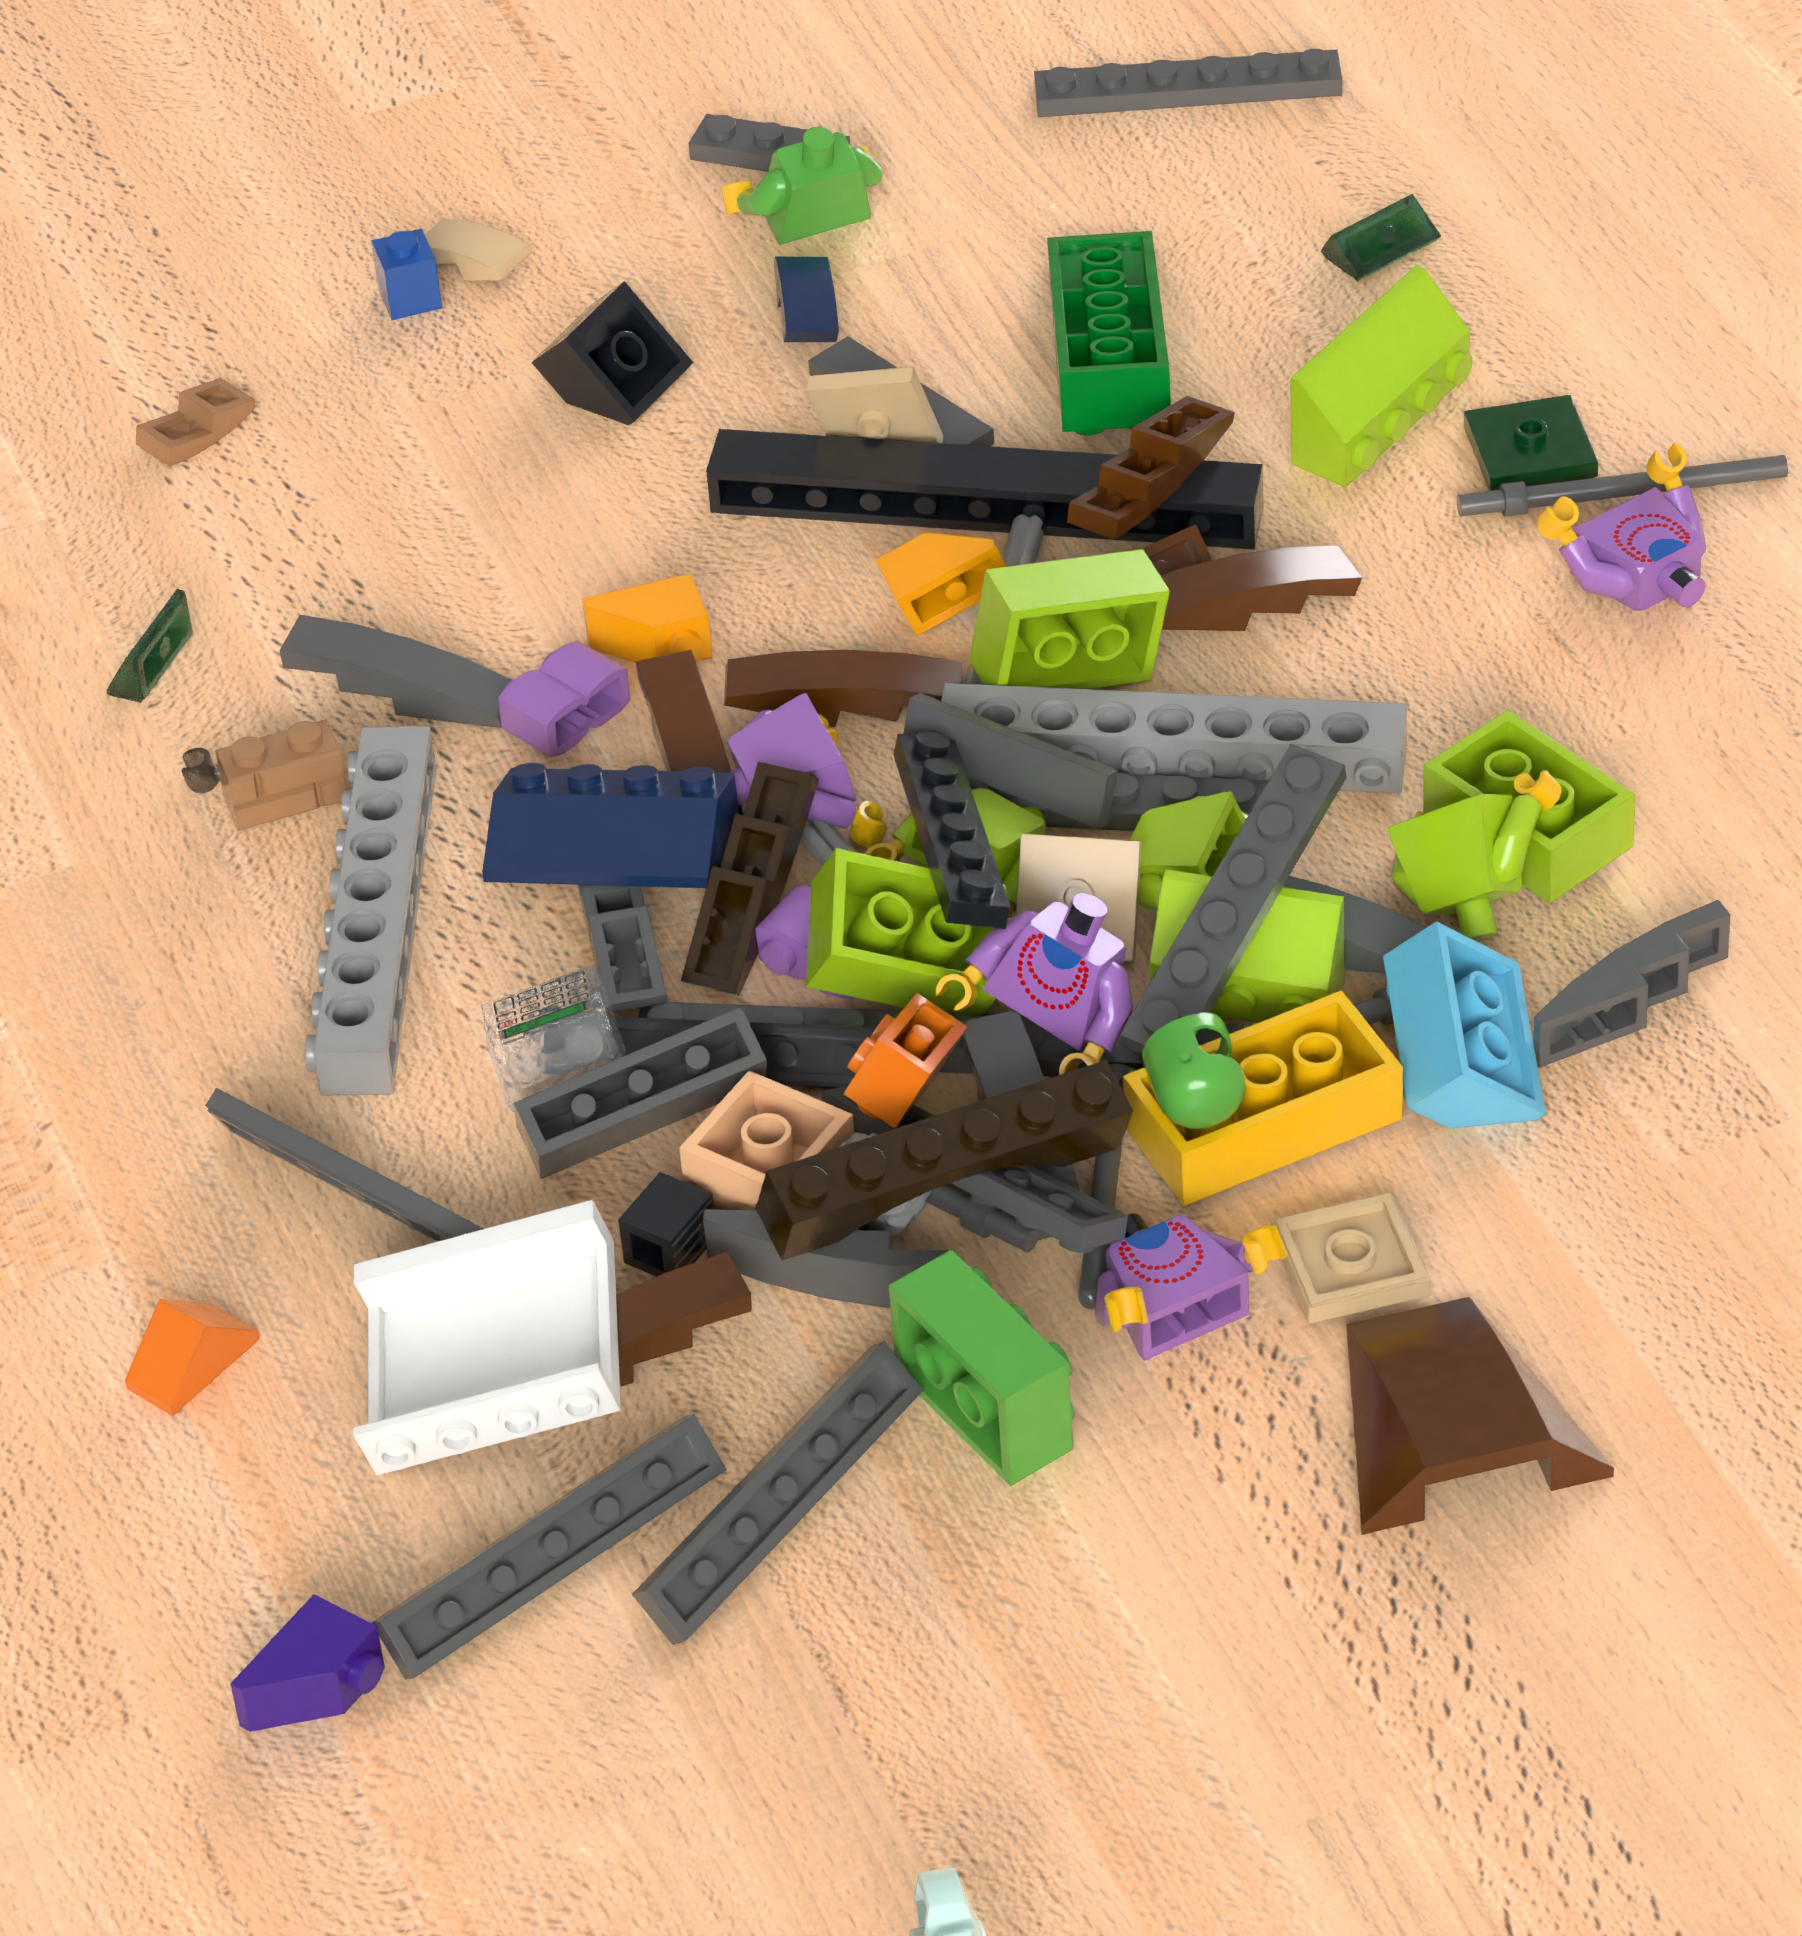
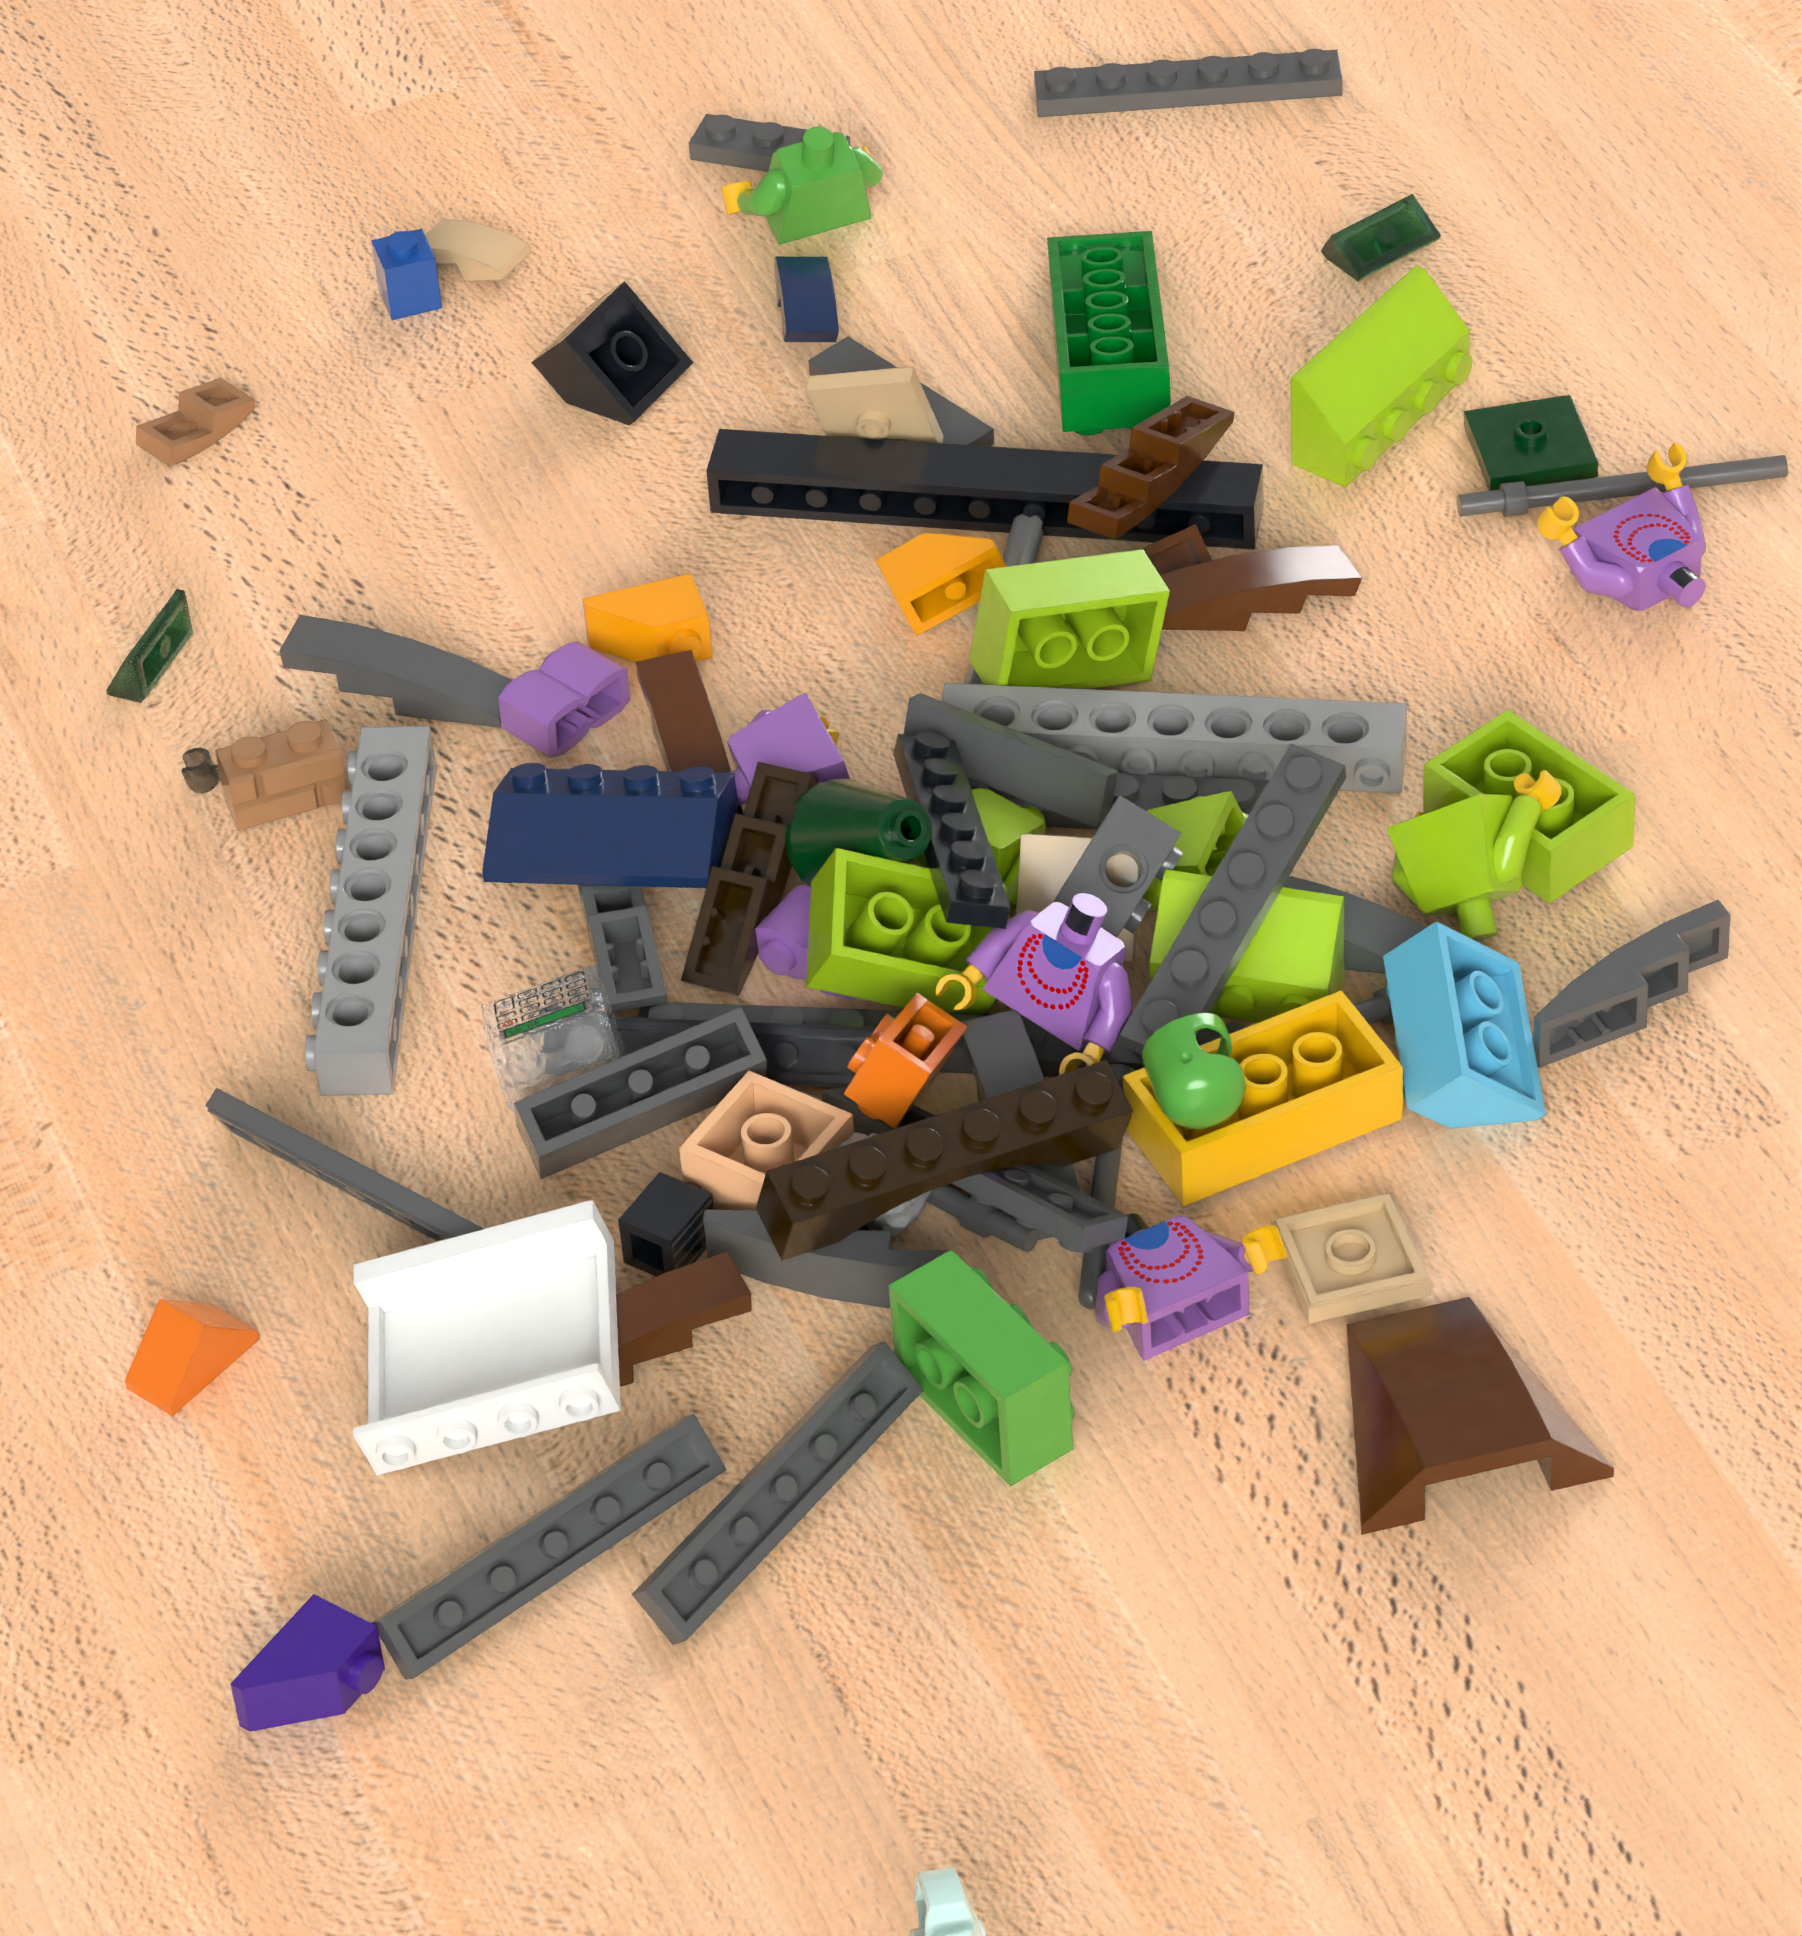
reddish brown slope [724,650,963,727] -> none
none -> dark green cone [785,779,932,887]
none -> dark grey brick [1053,795,1184,937]

